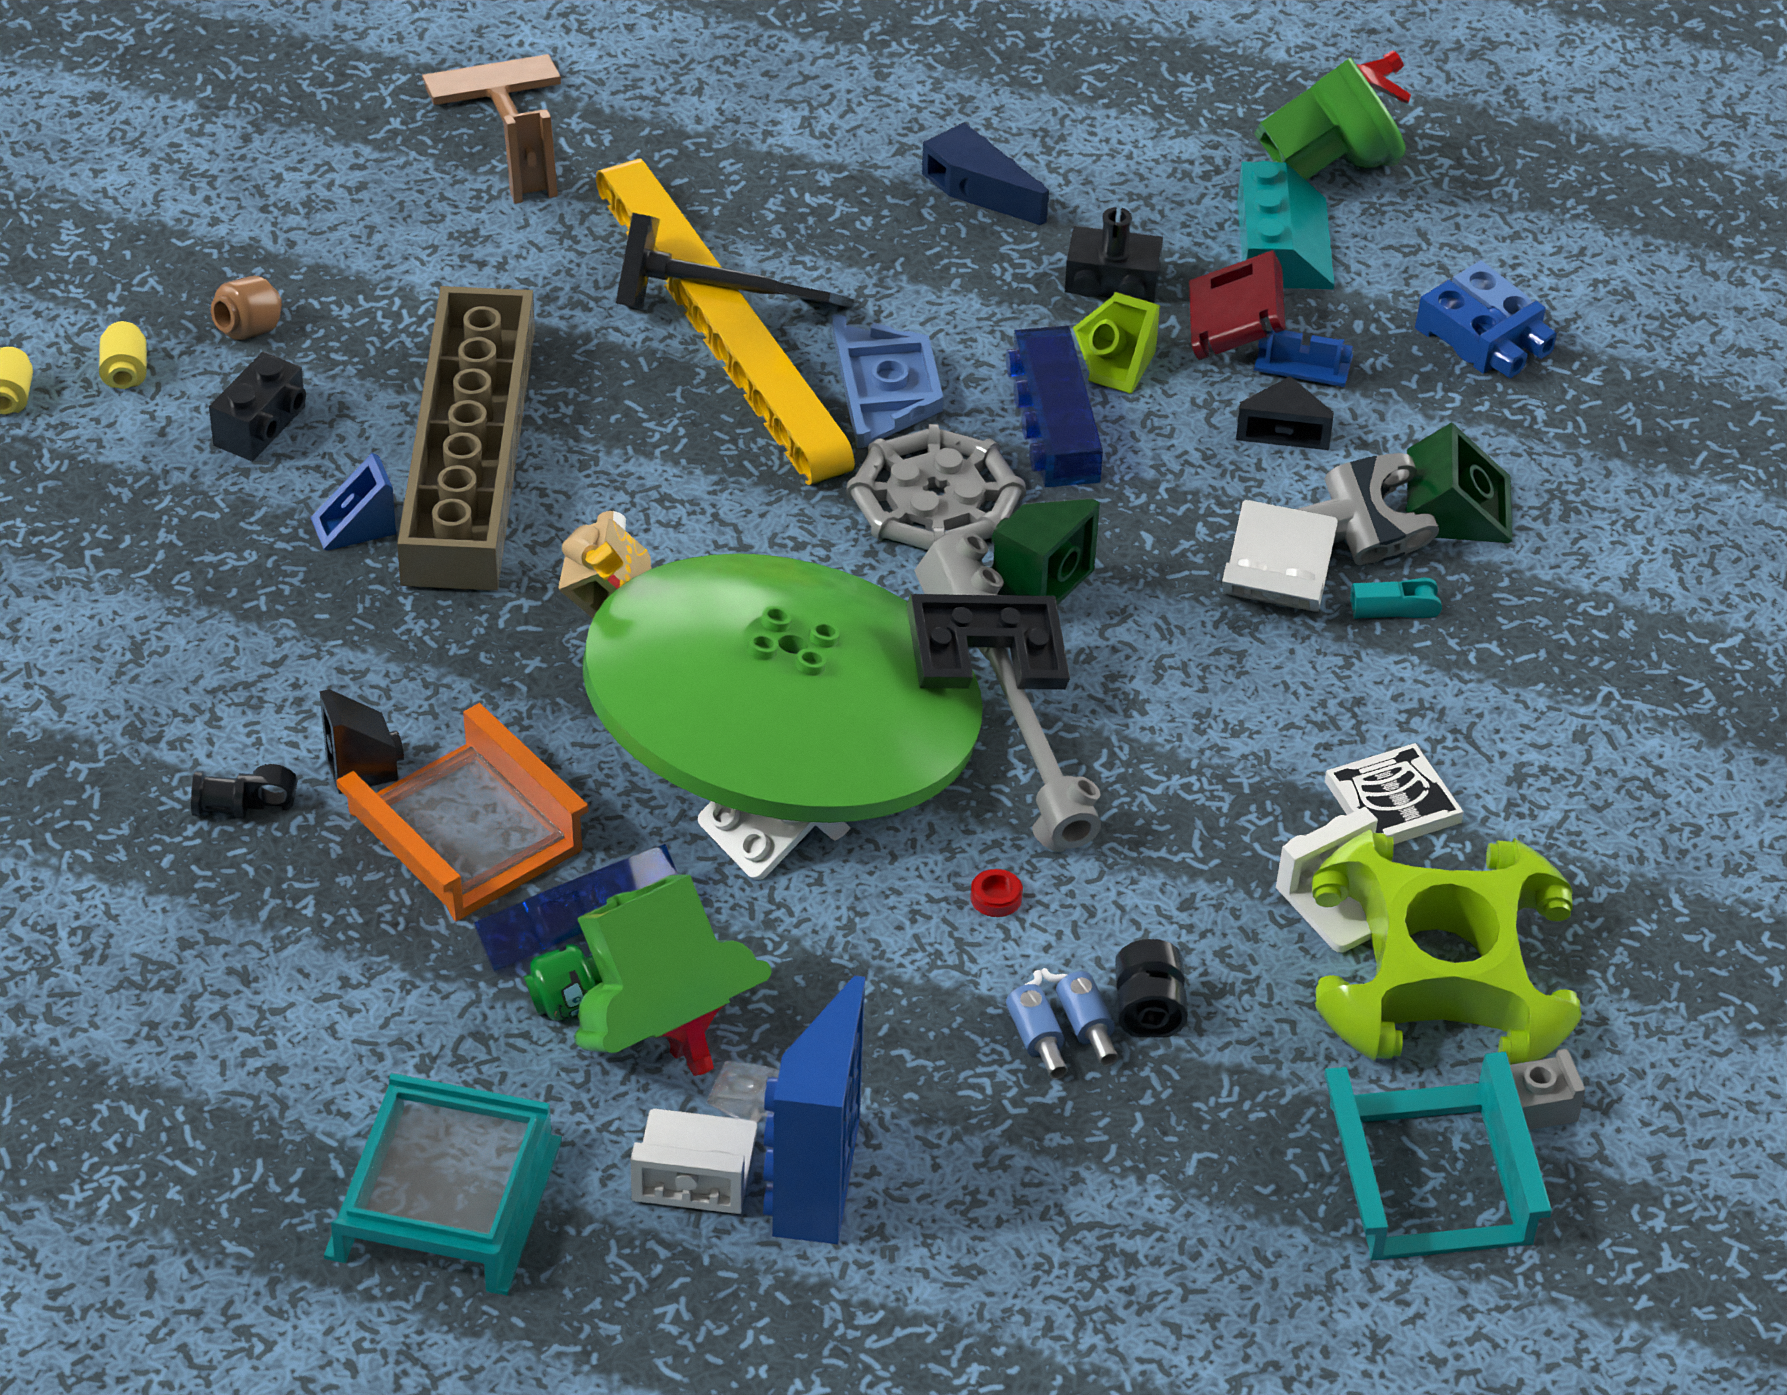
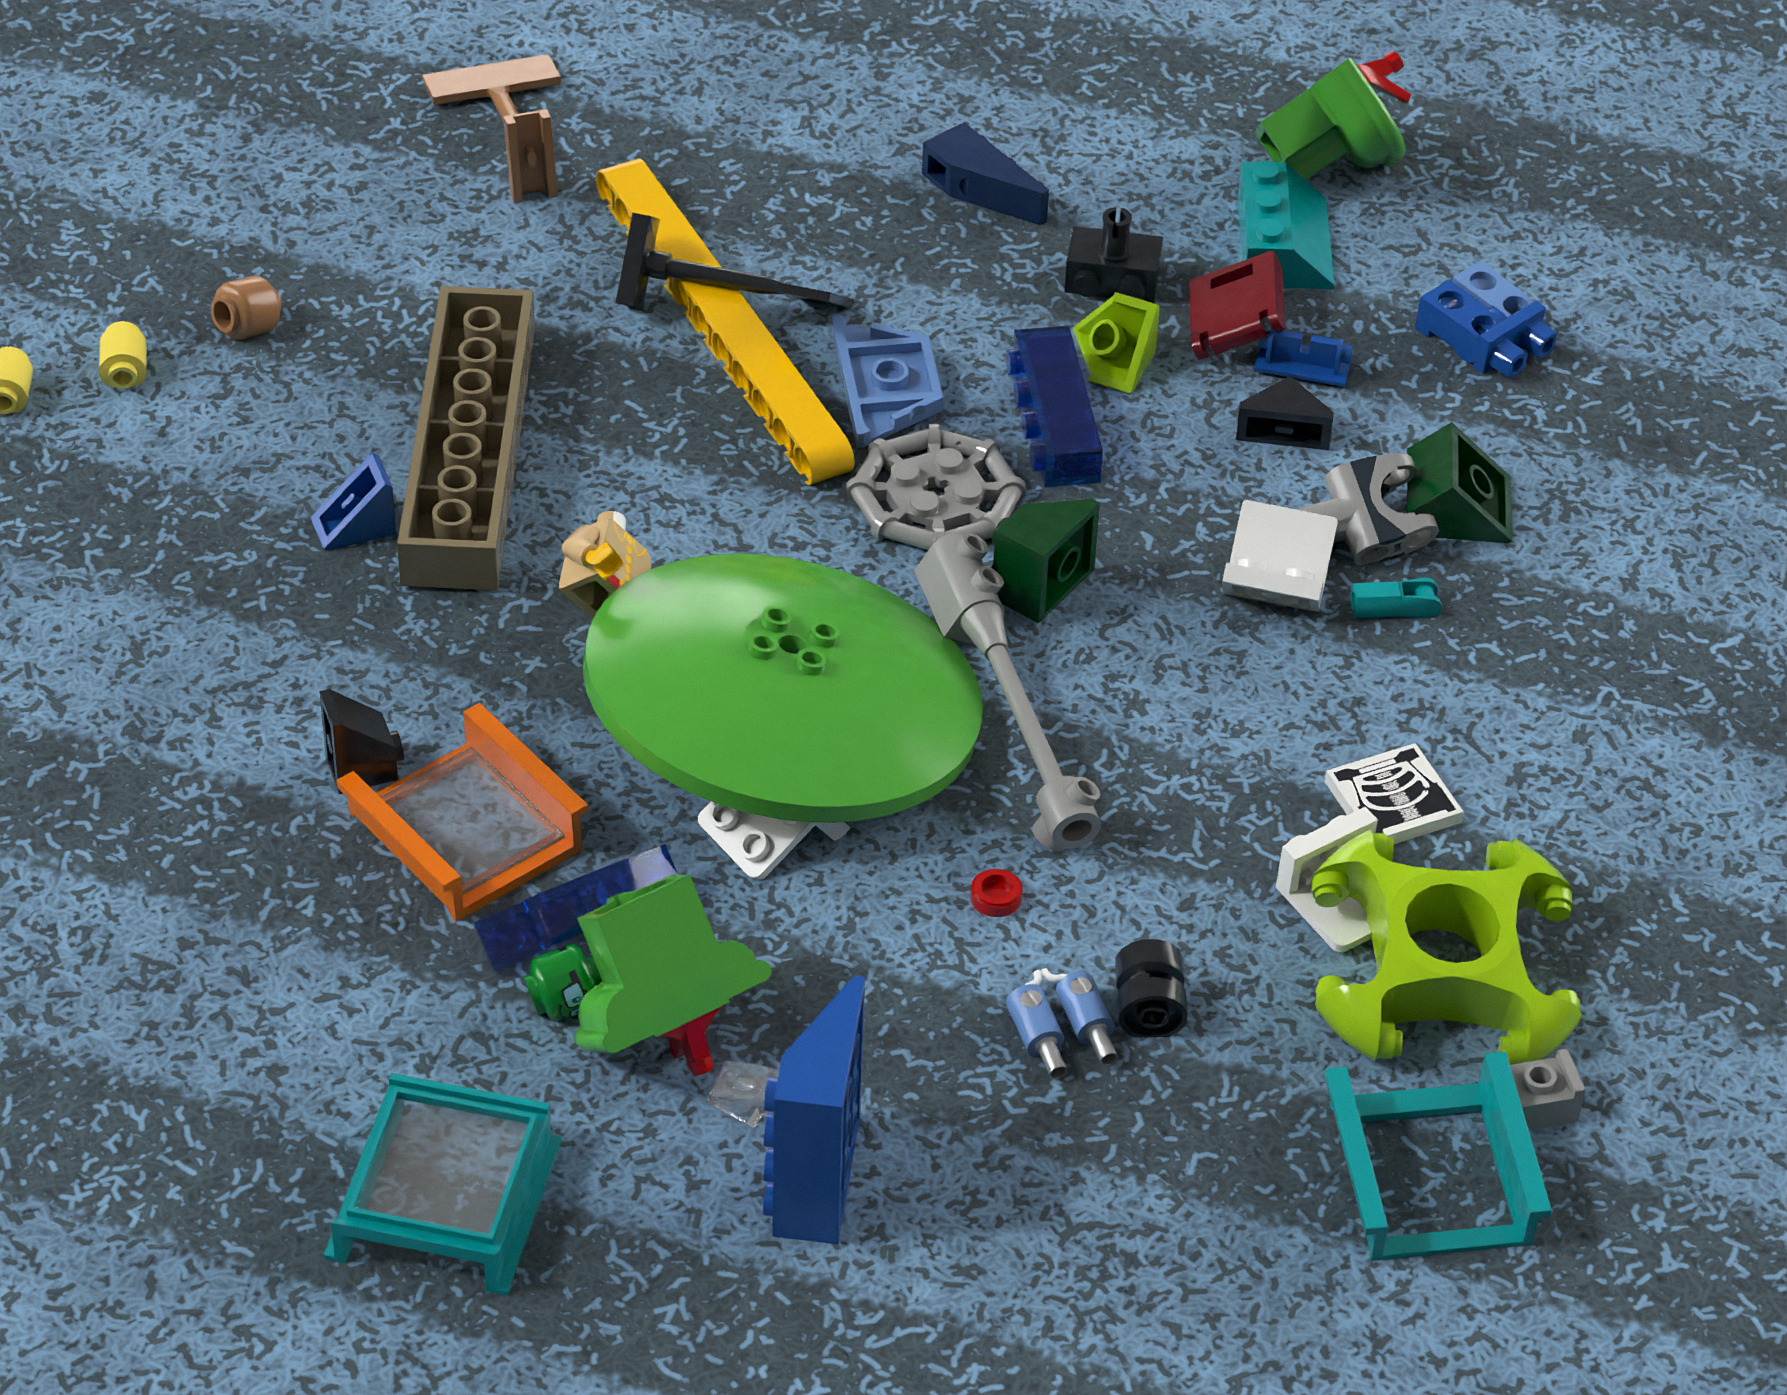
black connector [191,764,298,819] -> none
black brick [209,351,306,462] -> none
white bracket [631,1109,757,1214] -> none
black plate [906,594,1070,690] -> none

